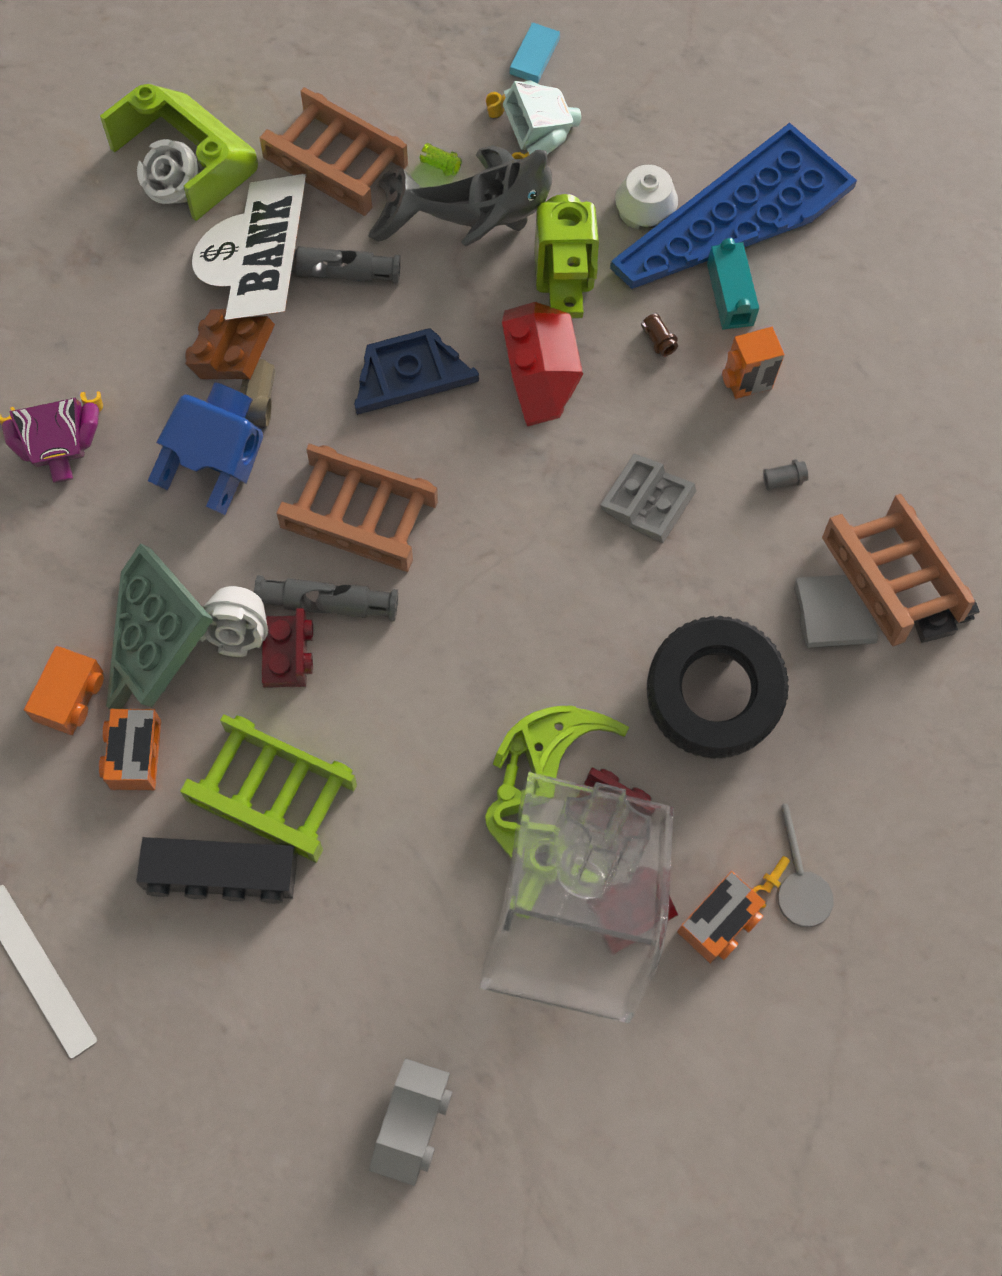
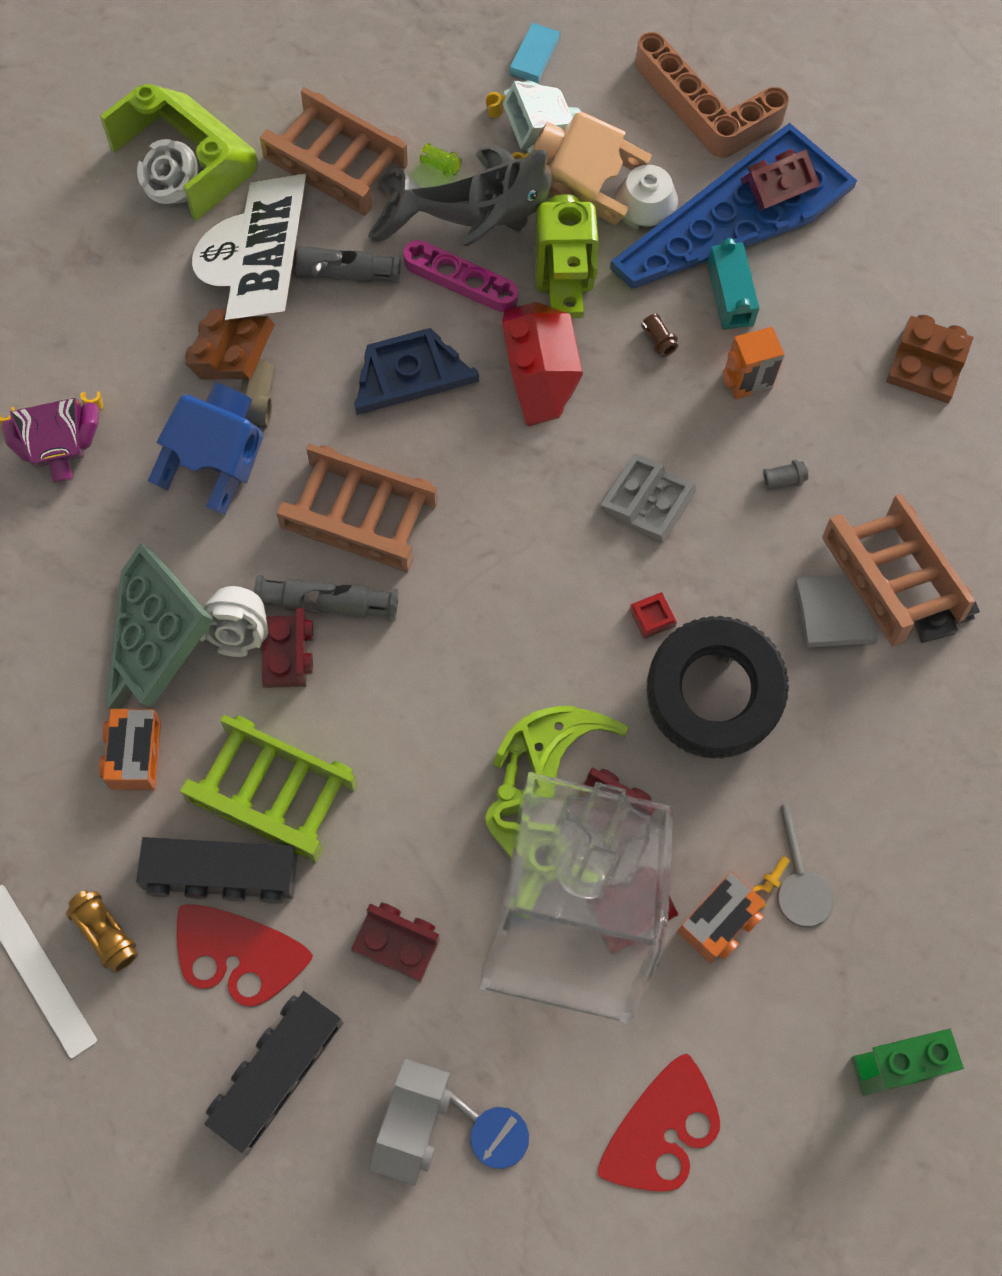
orange brick [24,645,104,736] -> none
none -> pearl gold piece [66,890,139,973]
none -> red piece [177,904,313,1007]
none -> black brick [204,990,344,1155]
none -> dark red bracket [351,902,440,983]
none -> dark pink beam [403,240,518,312]
none -> blue piece [447,1089,529,1169]
none -> light nougat piece [530,112,652,226]
none -> red piece [598,1053,720,1192]
none -> red tile [629,592,677,639]
none -> nougat beam [635,32,789,158]
none -> dark red bracket [740,149,820,211]
none -> green panel [851,1028,964,1096]
none -> dark orange plate [886,315,974,404]

